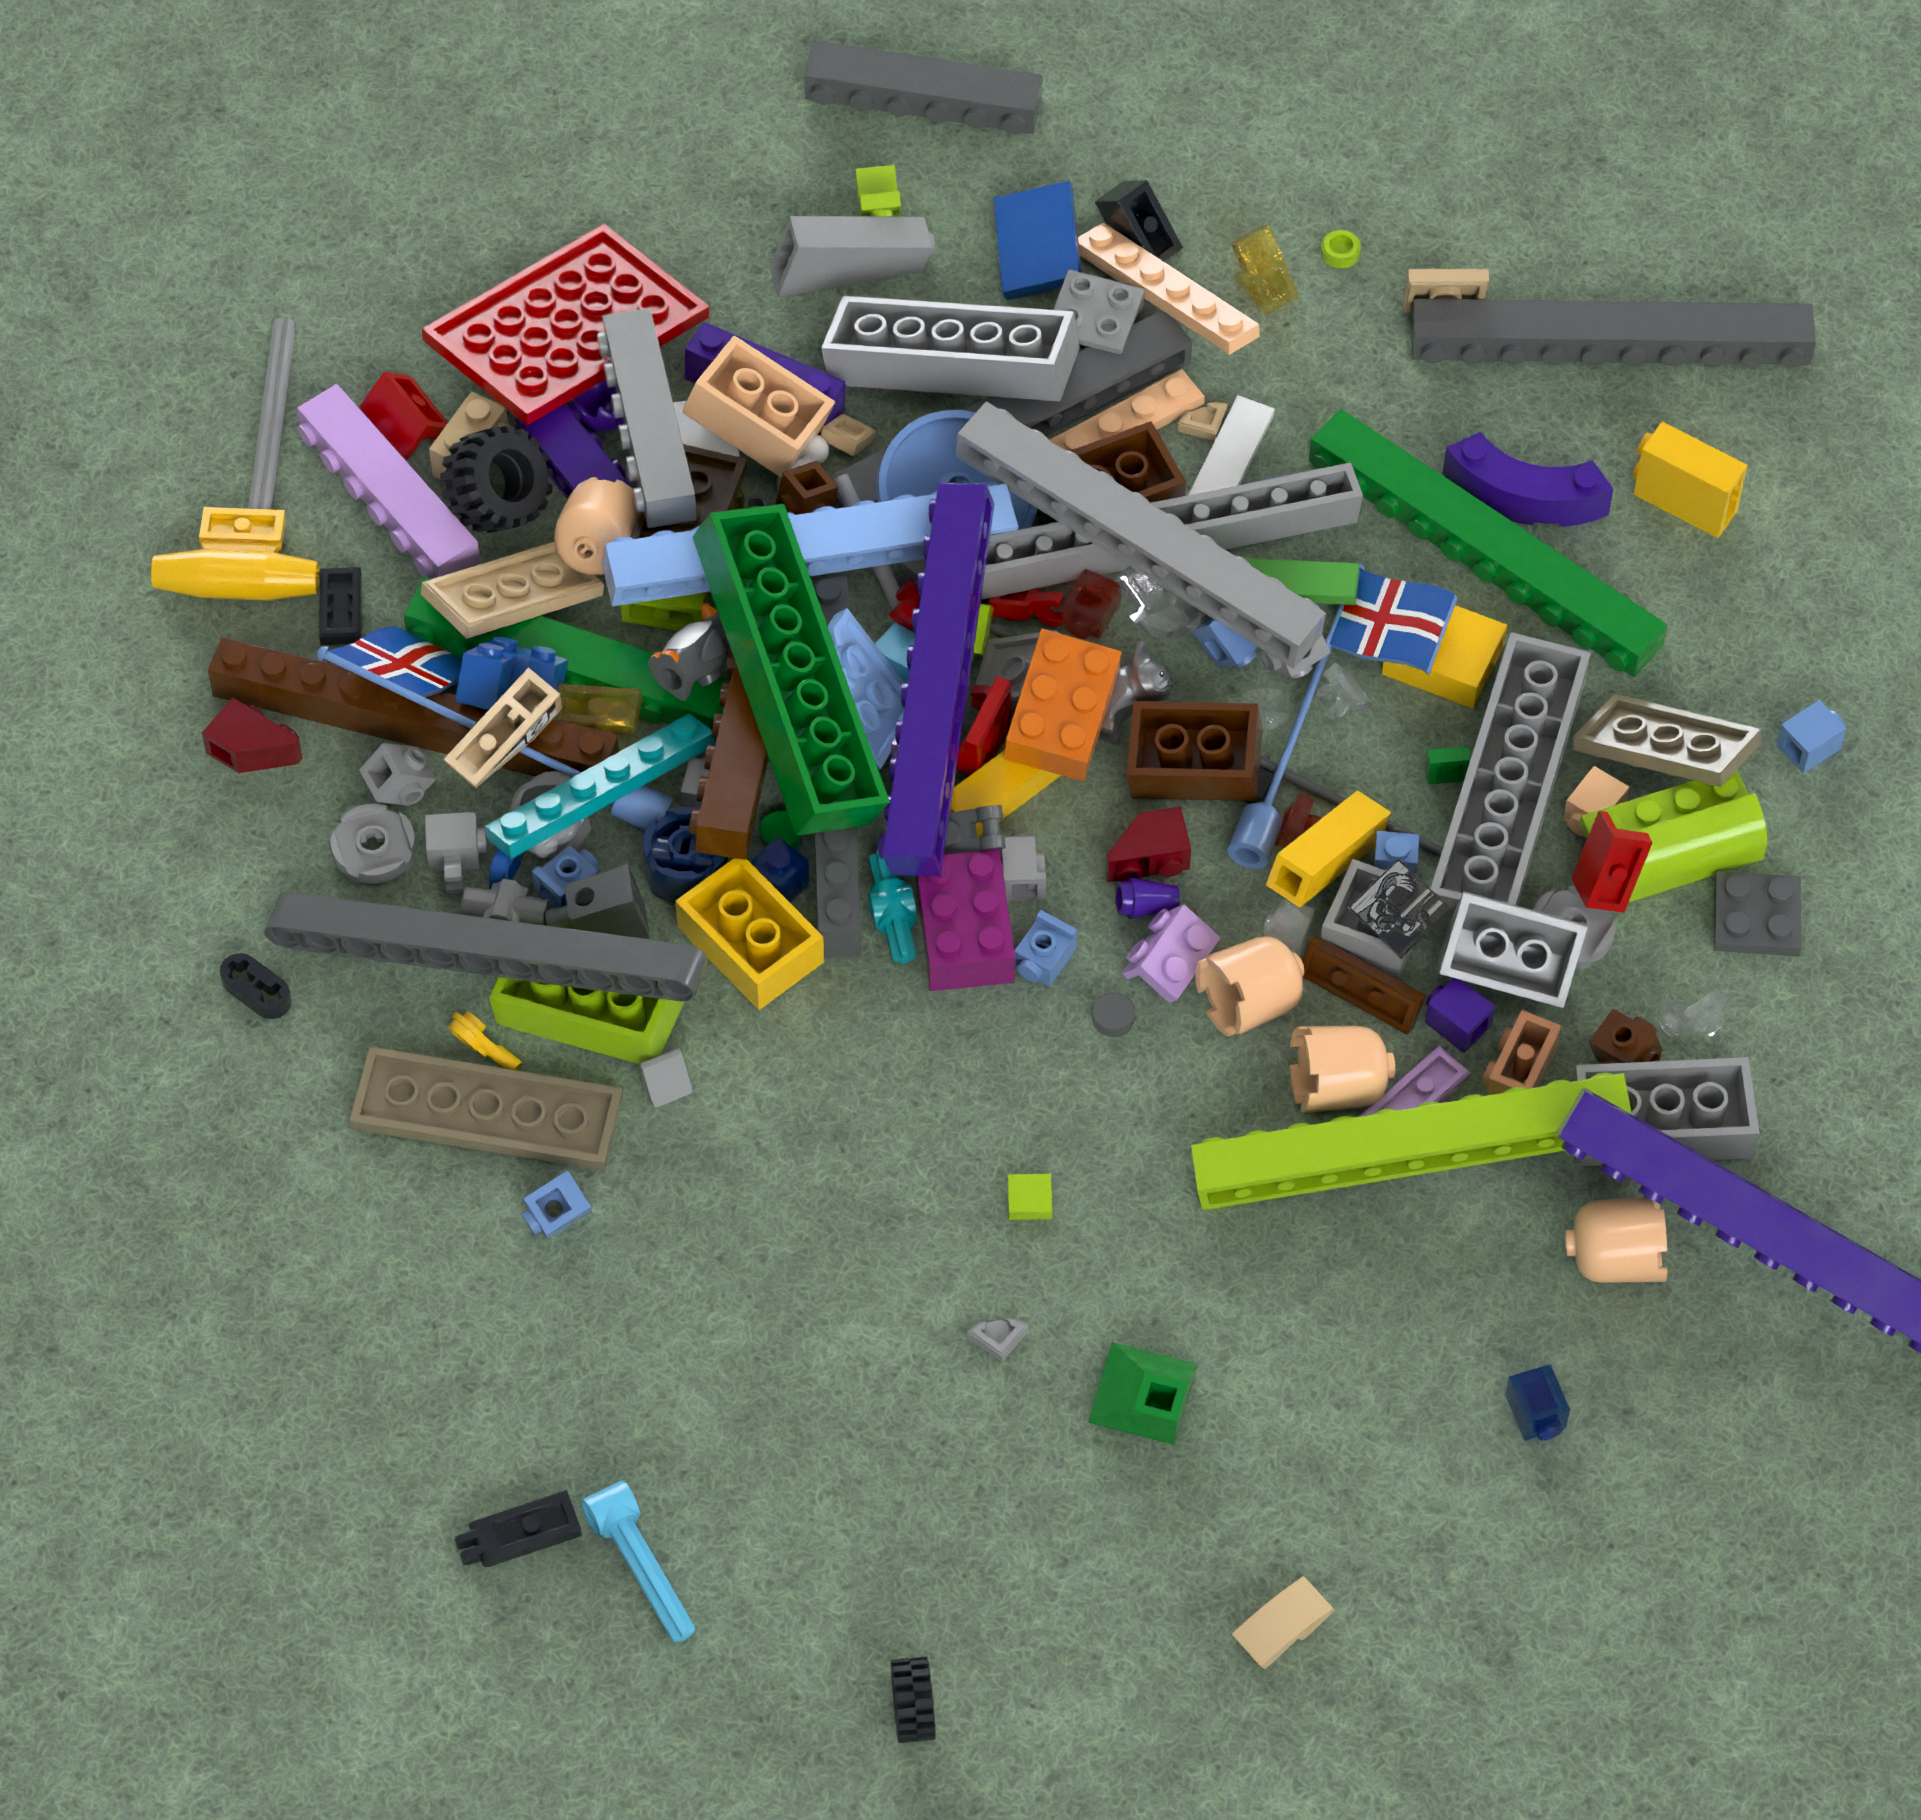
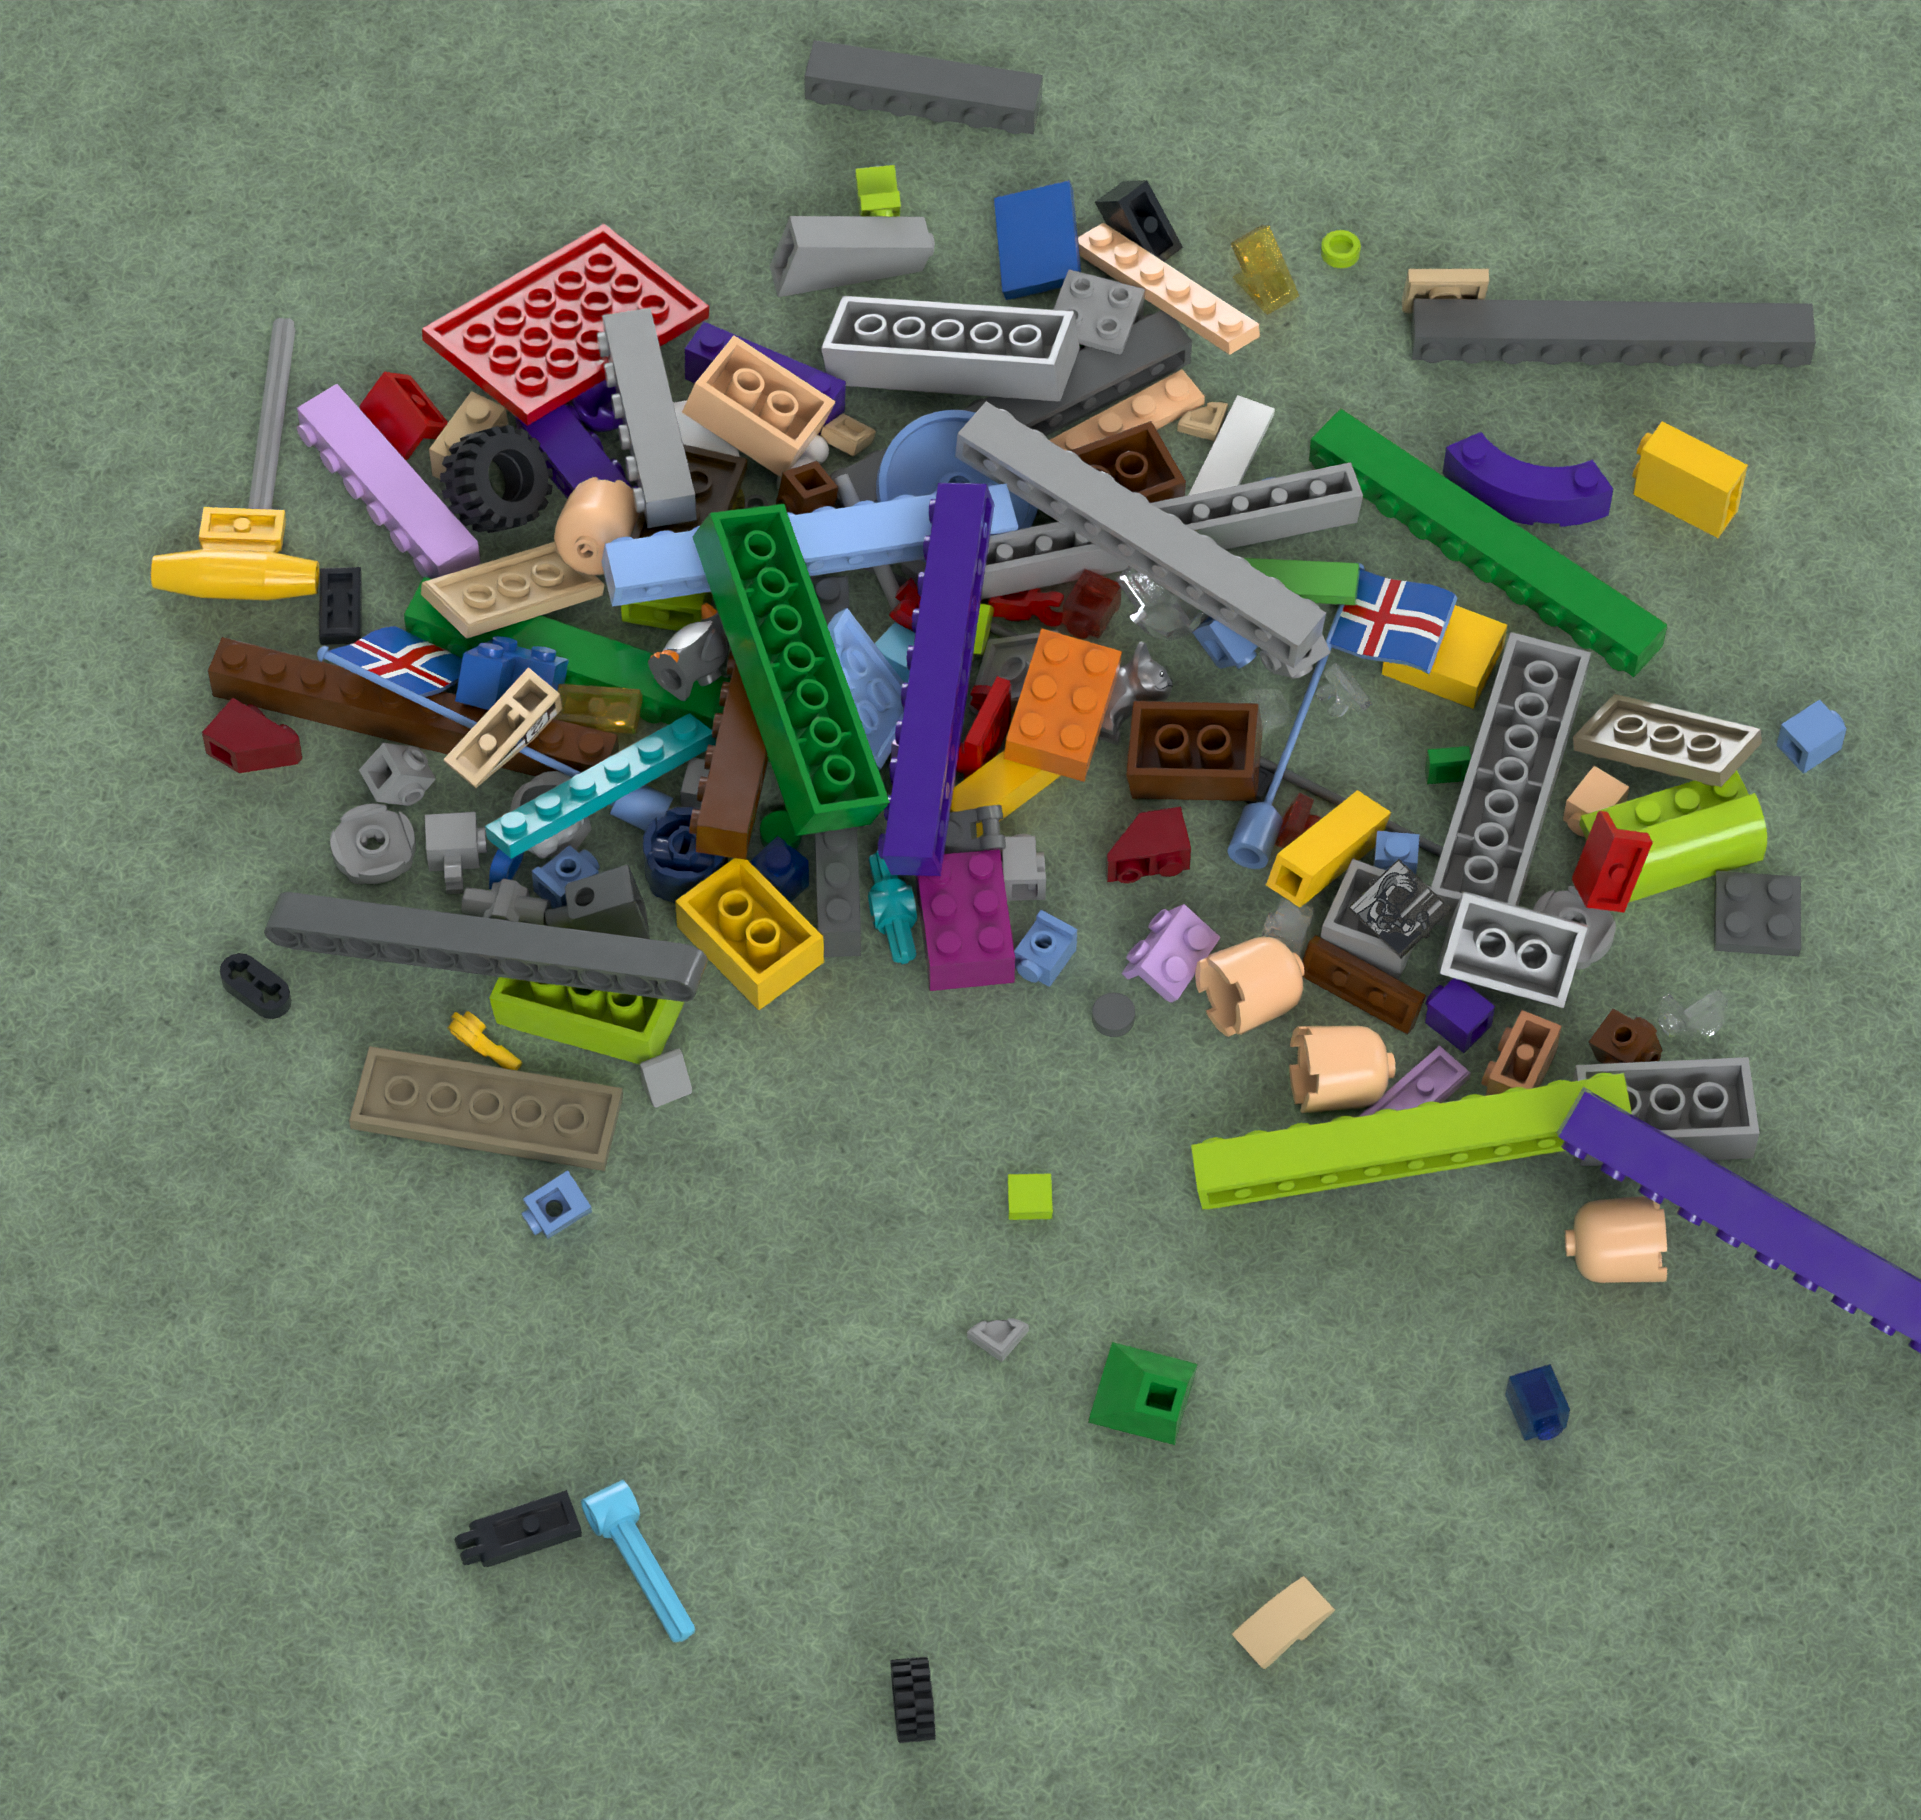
dark purple cone [1115,877,1180,919] -> none

